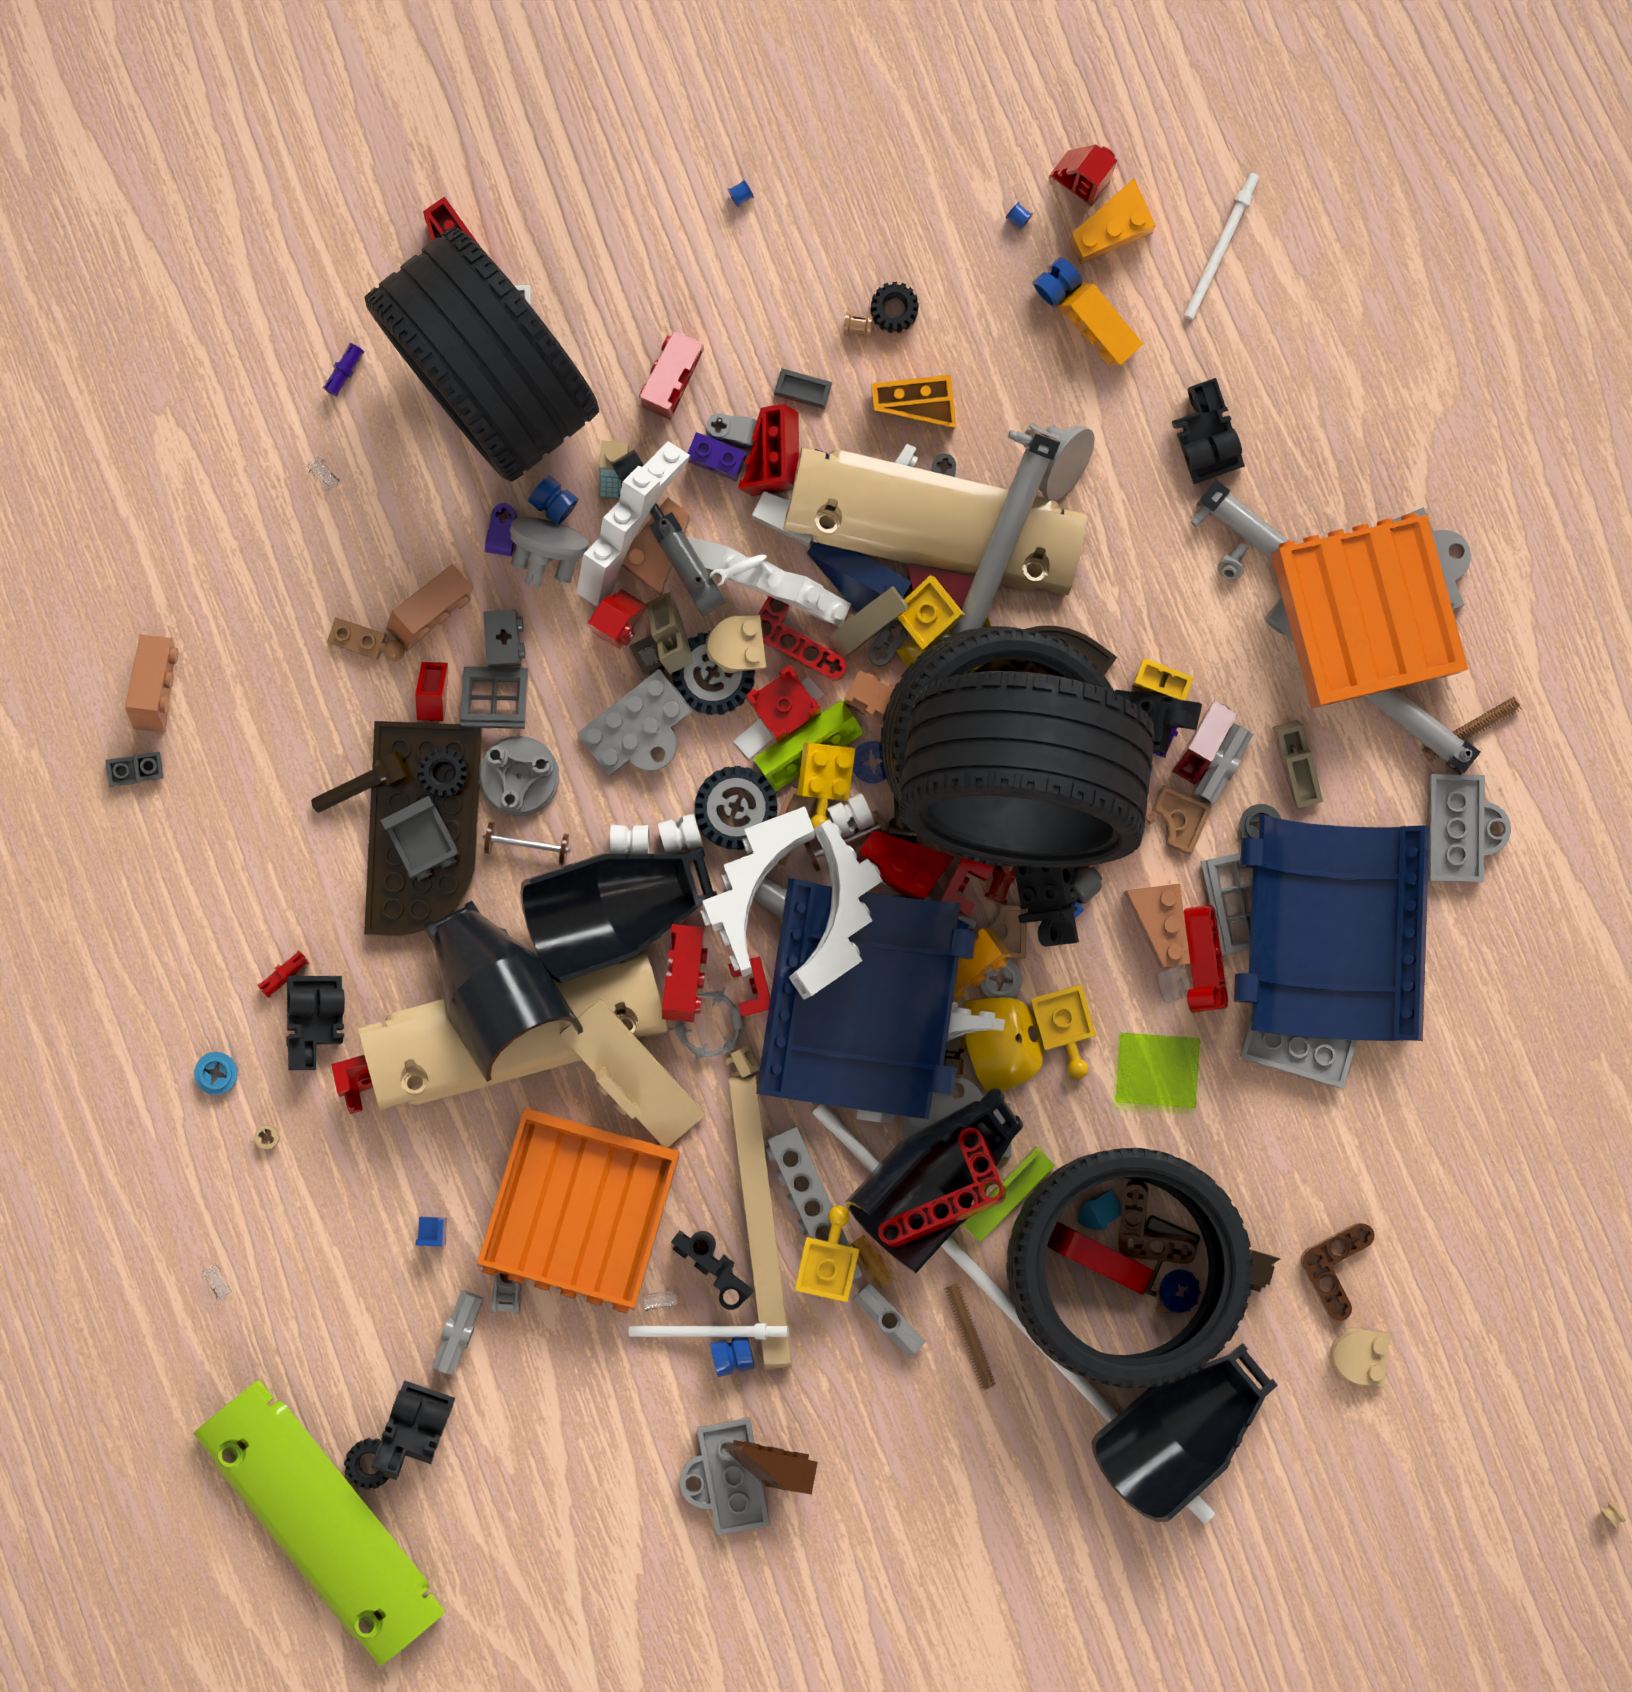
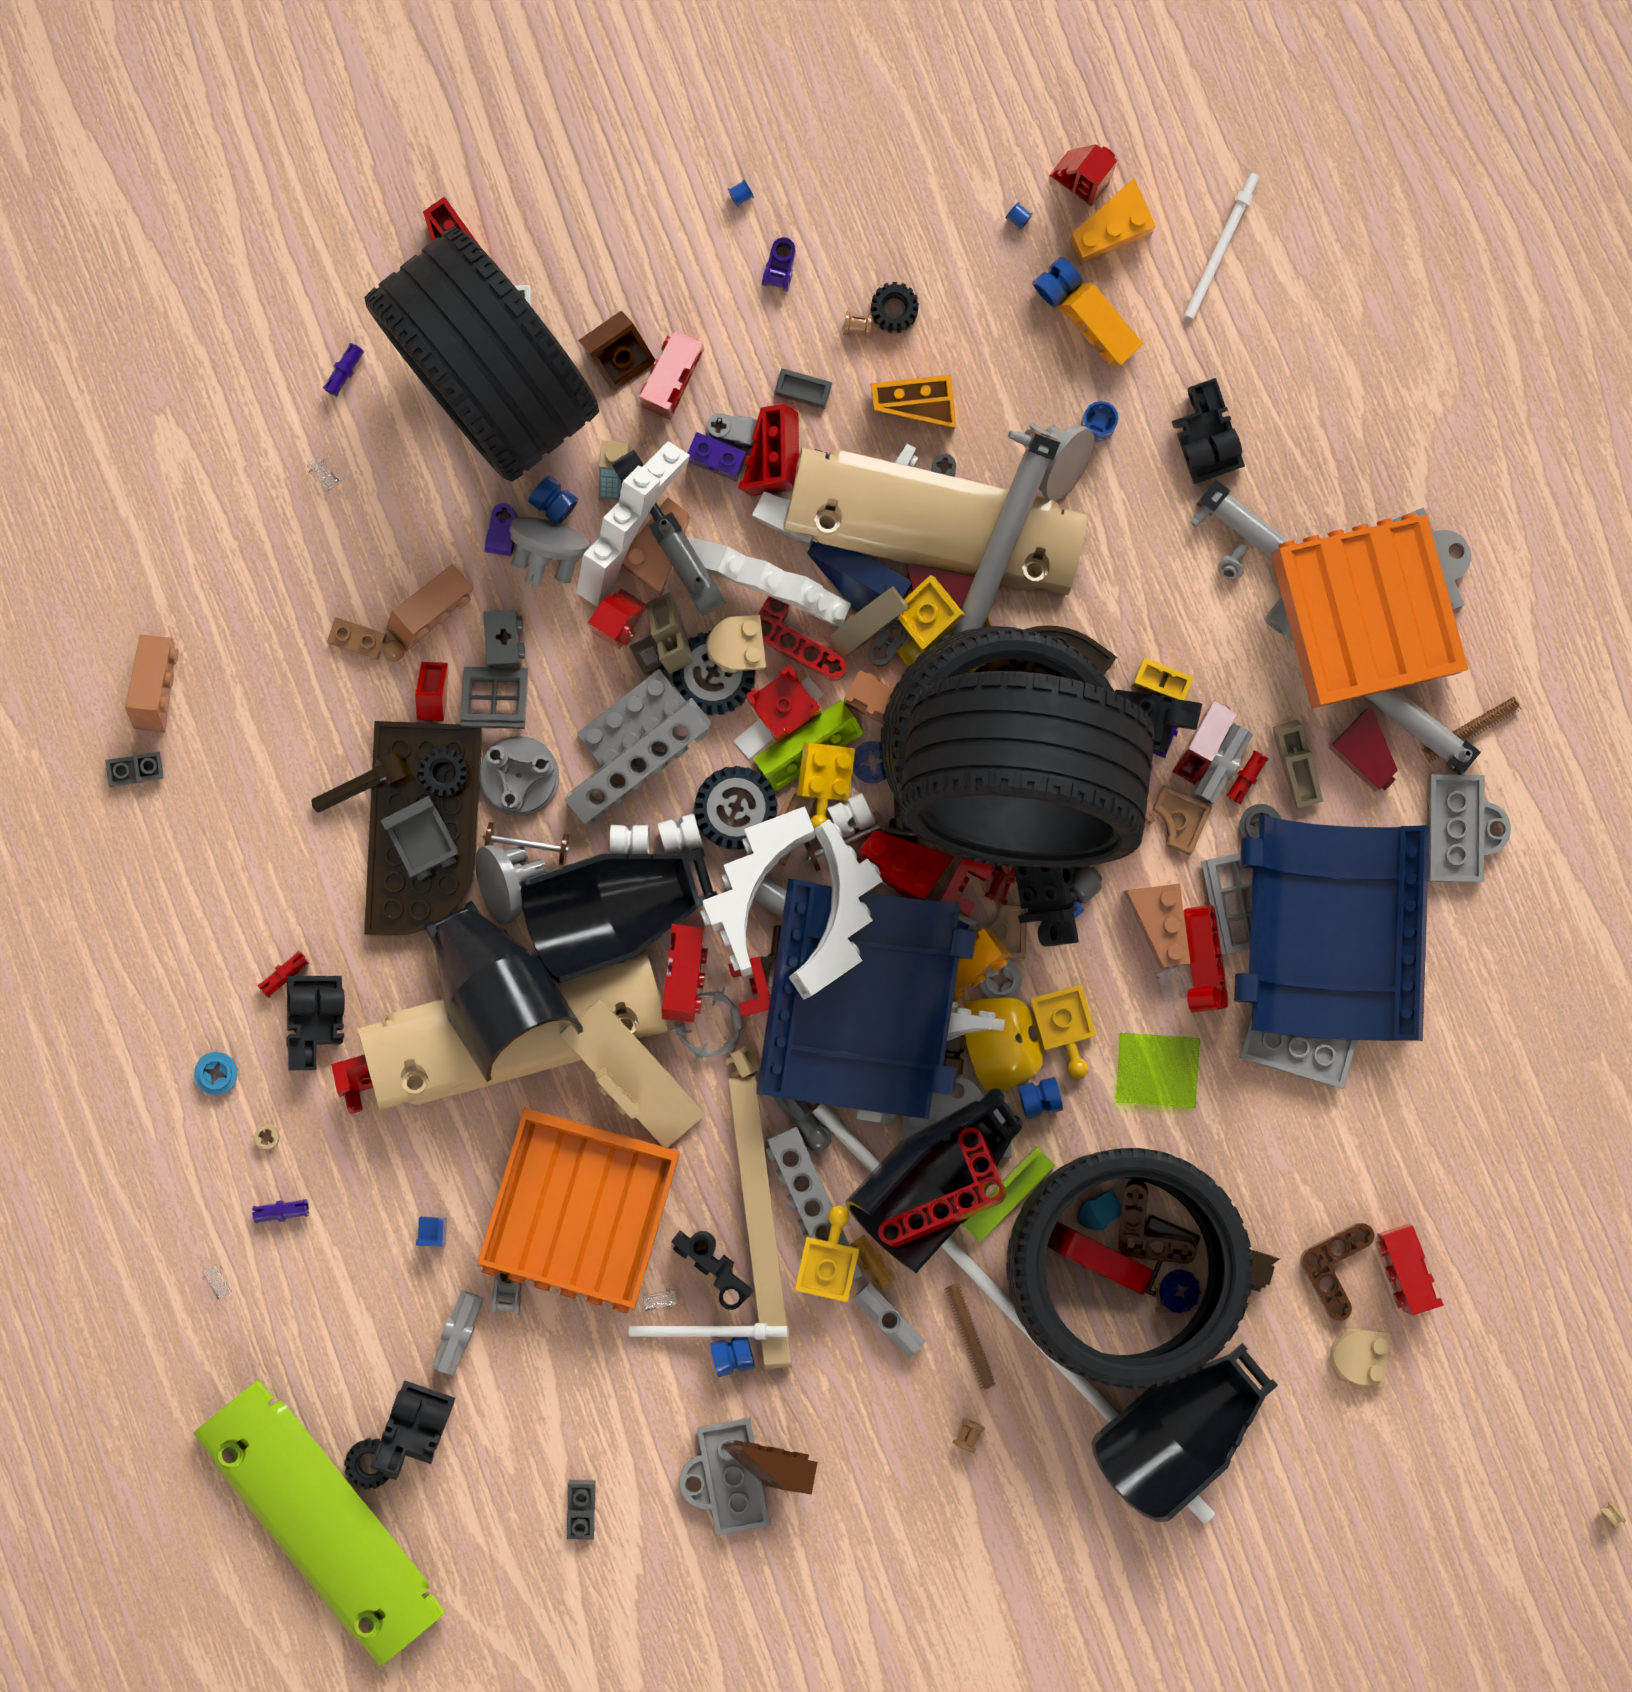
white piece [709,554,774,586] -> none
none -> dark purple pin [252,1199,309,1223]
none -> light grey piece [475,845,547,924]
none -> light grey brick [564,698,711,824]
none -> dark grey slope [567,1480,596,1540]
none -> reddish brown slope [578,310,655,392]
none -> dark brown bar [761,925,781,975]
none -> dark purple piece [762,237,796,292]
none -> dark grey piece [773,1097,831,1152]
none -> medium nougat bush [952,1418,985,1453]
none -> blue wheel [1018,1077,1063,1119]
none -> blue wheel [1081,401,1118,442]
none -> red pin [1226,750,1269,804]
none -> dark red slope [1329,707,1398,792]
none -> red wedge [1376,1224,1444,1315]

